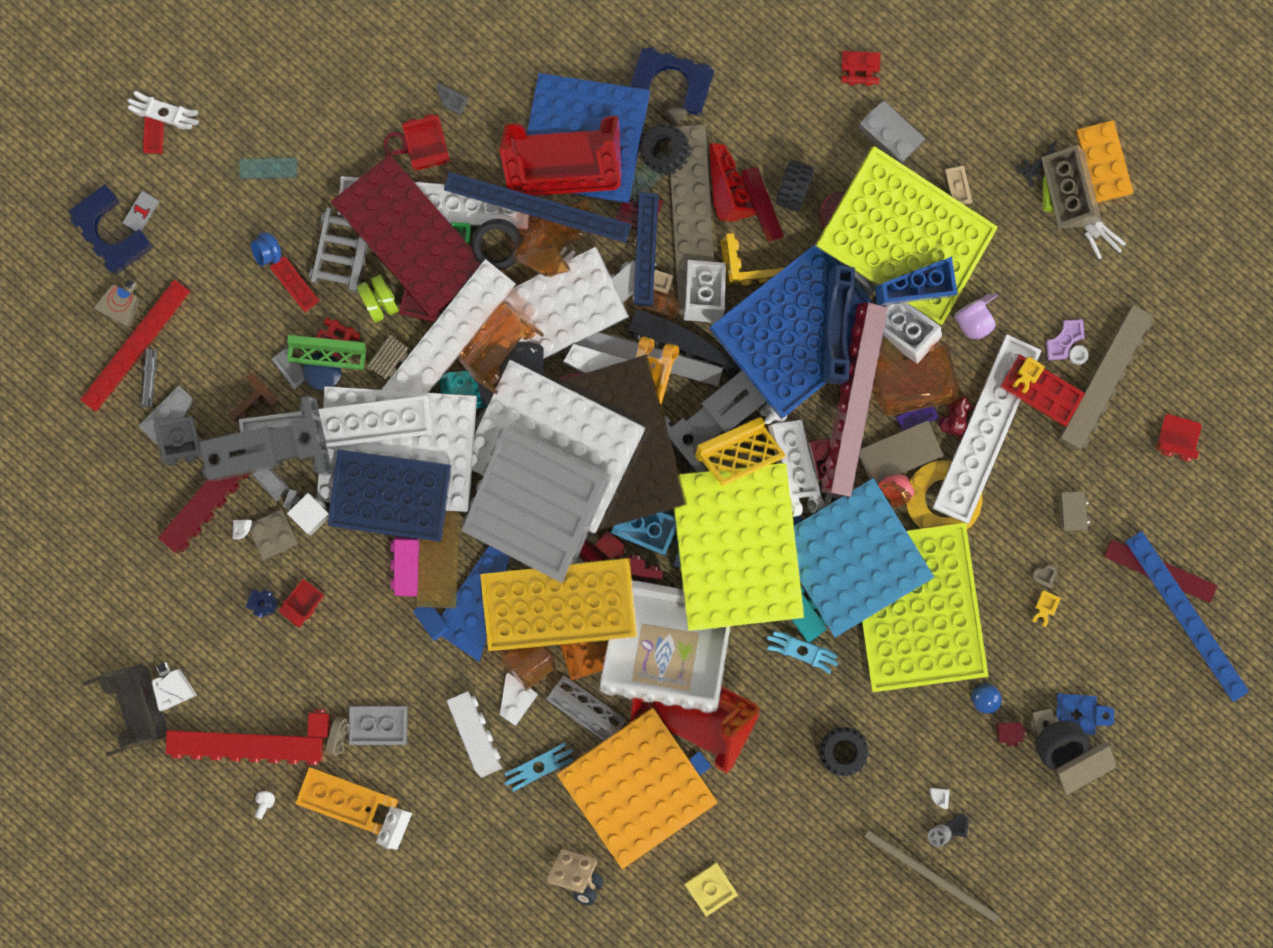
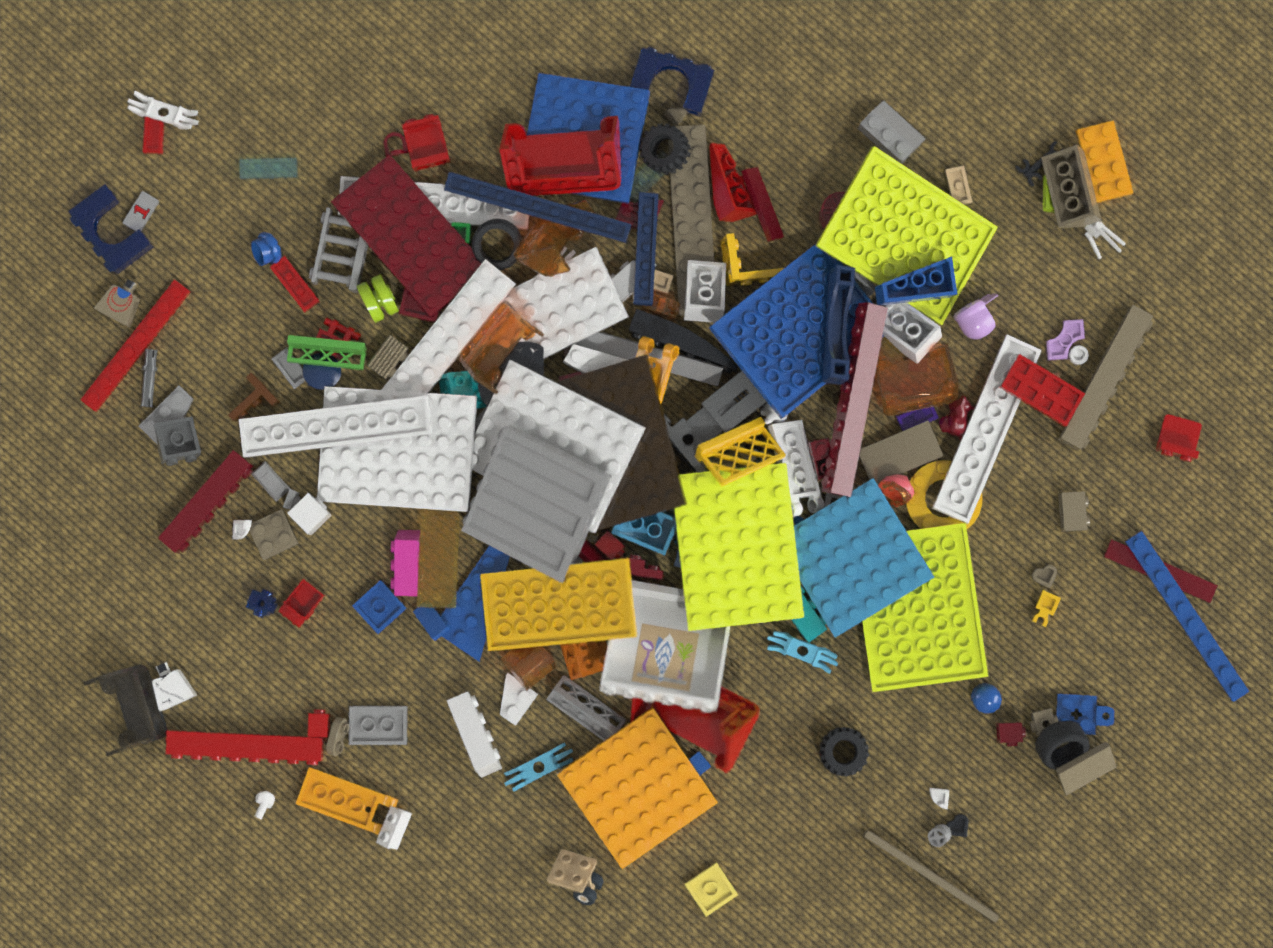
dark grey brick [198,396,333,481] -> none
dark blue plate [327,449,452,542] -> none
dark grey tile [436,83,469,116] -> none
black tyre [775,159,814,212] -> none
red plate [841,51,881,86] -> none
yellow plate [1012,356,1045,394] -> none
none -> blue plate [352,580,407,634]

